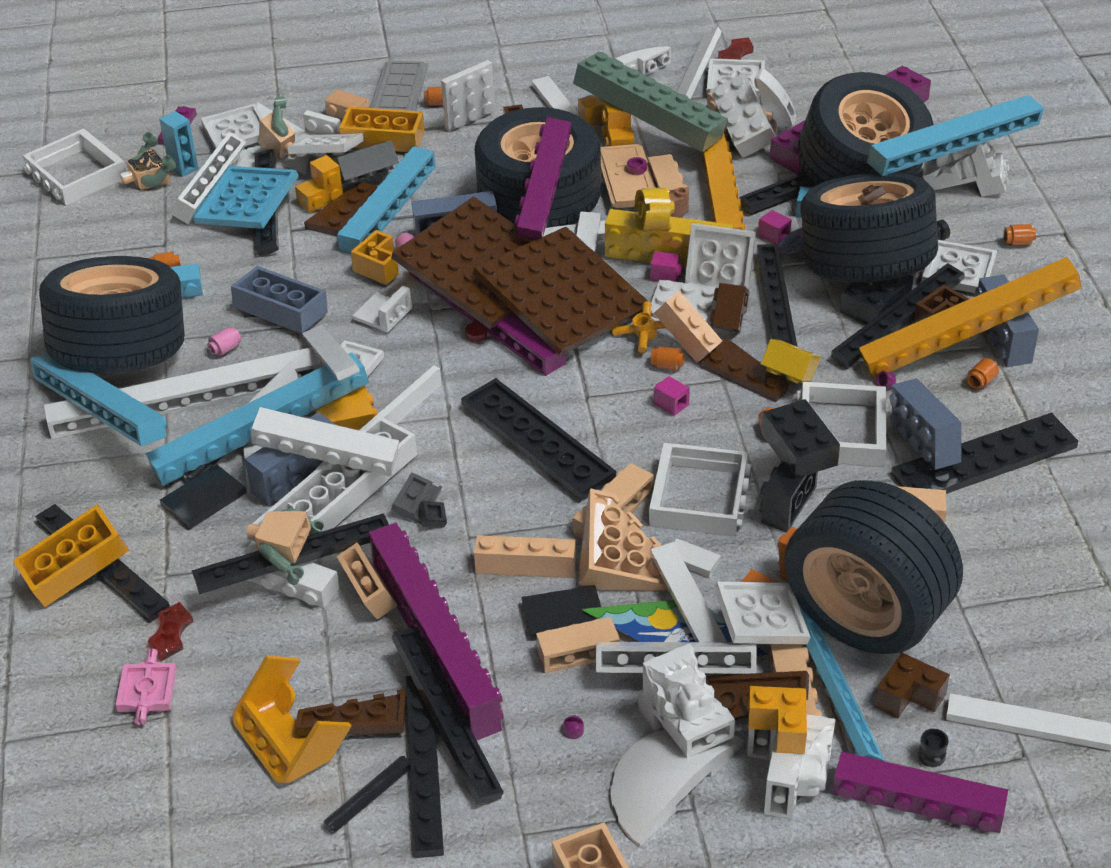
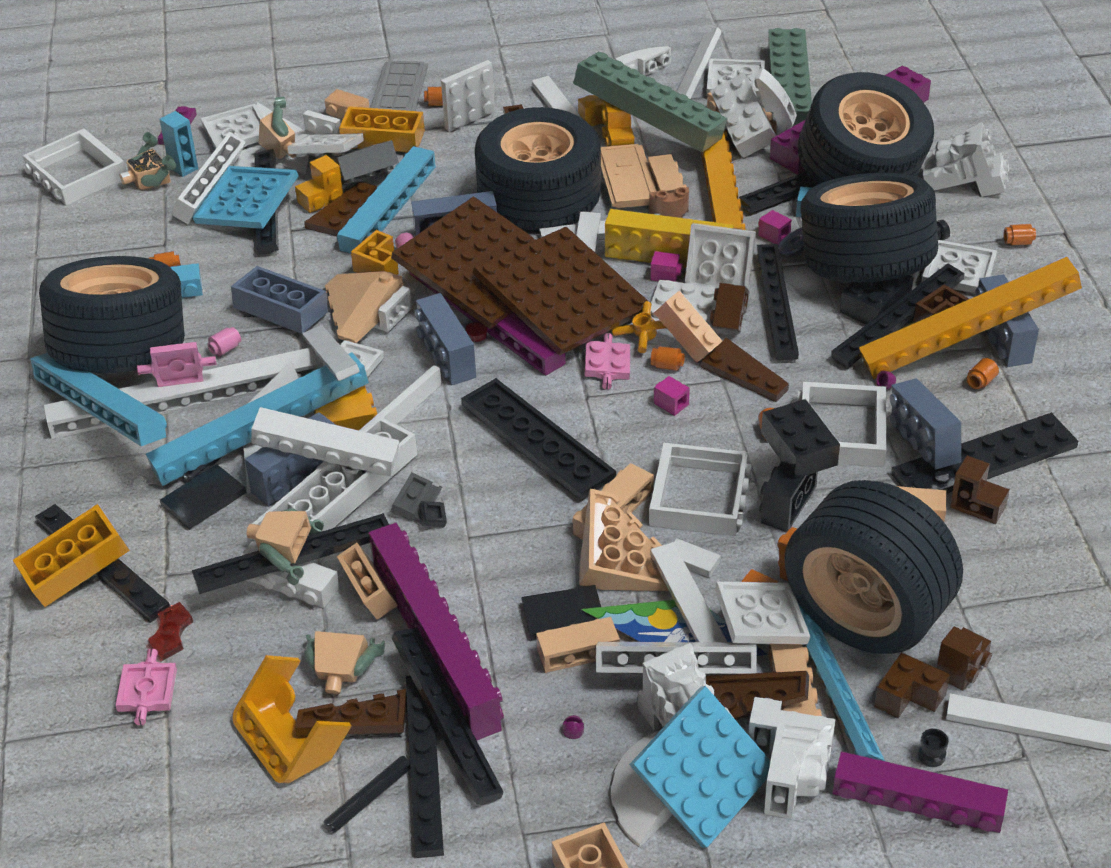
light nougat brick [474,535,576,578] -> none
magenta brick [514,117,571,240] -> none
magenta tile [627,157,647,175] -> none
yellow brick [634,188,675,231] -> none
clear red tile [718,37,754,60] -> none
light orange brick [748,686,807,754] -> none
yellow brick [761,339,821,384] -> none
reddish brown plate [857,185,886,205] -> none
medium azure brick [867,95,1044,176] -> none
none -> bright pink plate [137,342,217,387]
none -> light nougat torso [304,631,385,695]
none -> light nougat slope [325,271,404,343]
none -> sand blue brick [415,293,476,385]
none -> bright pink plate [585,333,630,390]
none -> medium azure plate [629,686,771,848]
none -> sand green brick [768,28,812,127]
none -> reddish brown brick [937,626,992,691]
none -> reddish brown brick [950,456,1010,524]

